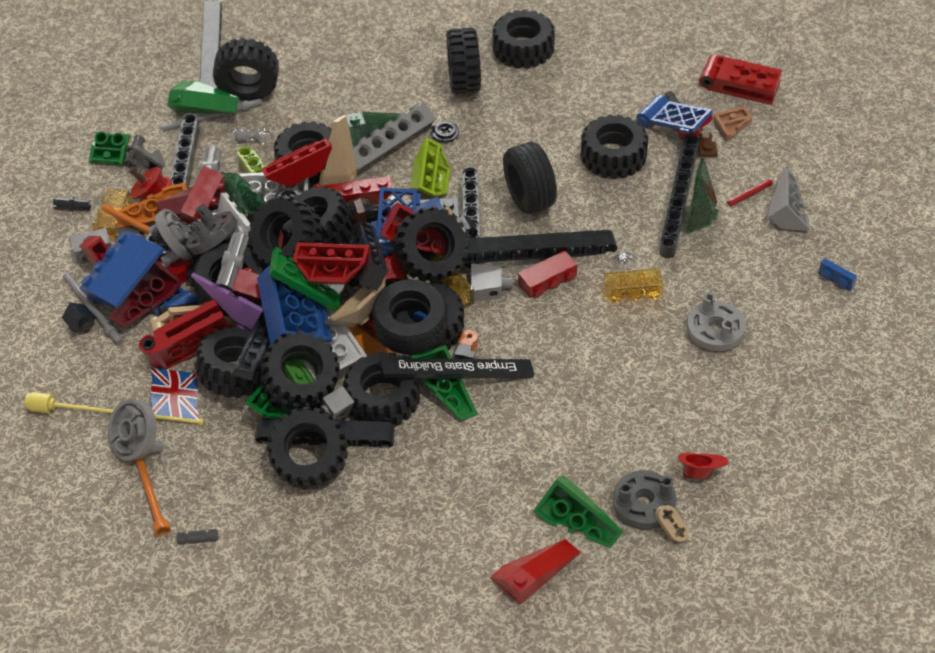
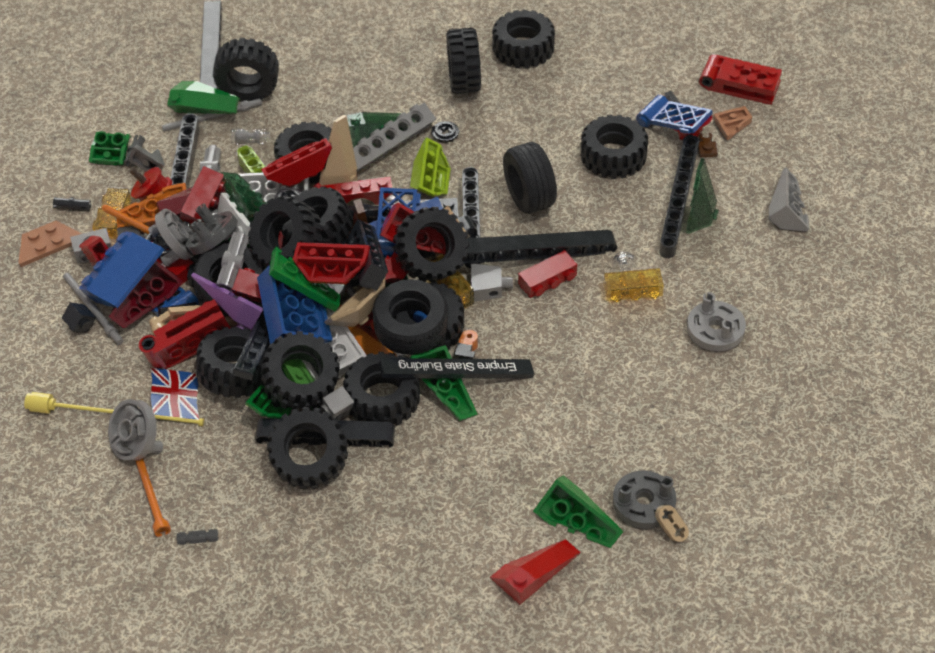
red piece [678,452,729,480] -> none
red bar [727,179,773,207] -> none
blue plate [818,258,857,291] -> none
none -> nougat wing [18,221,82,267]

